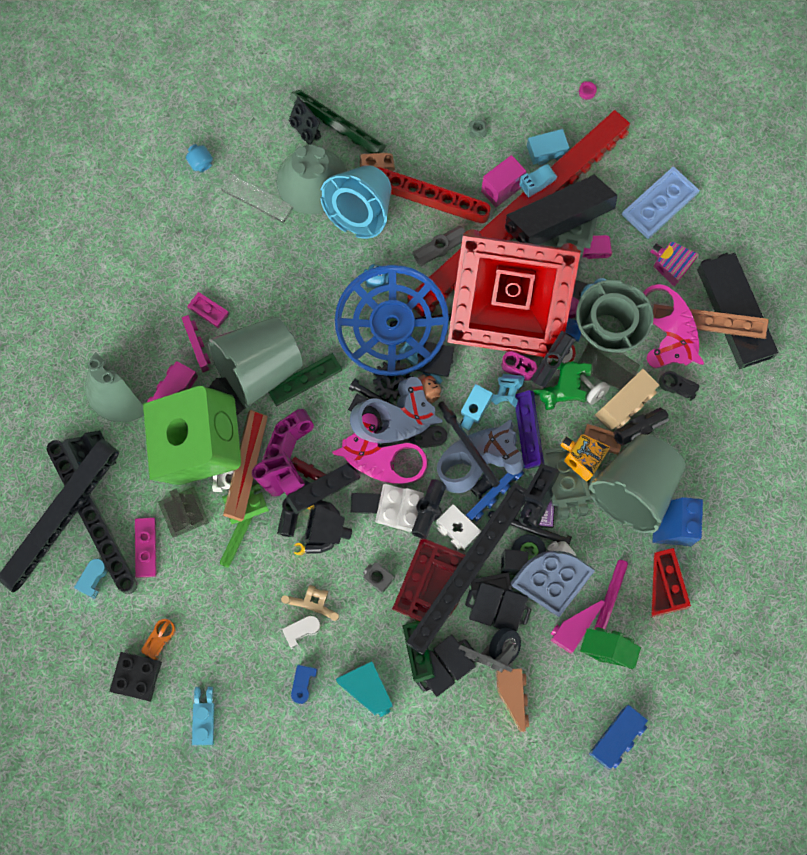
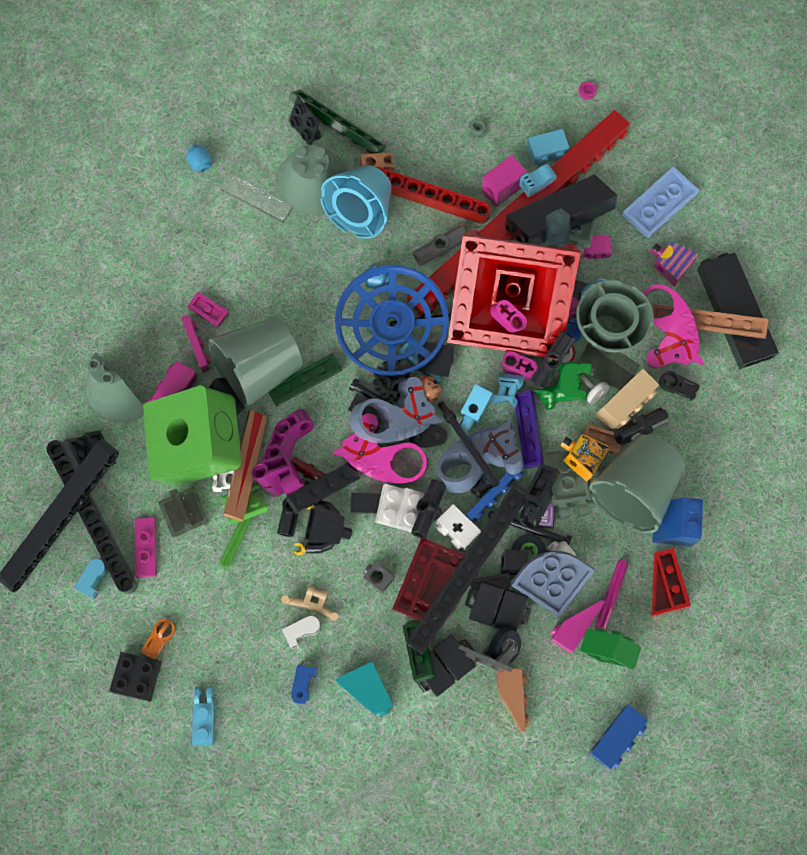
none -> dark pink beam [491,300,527,332]
none -> clear light blue slope [546,208,570,246]

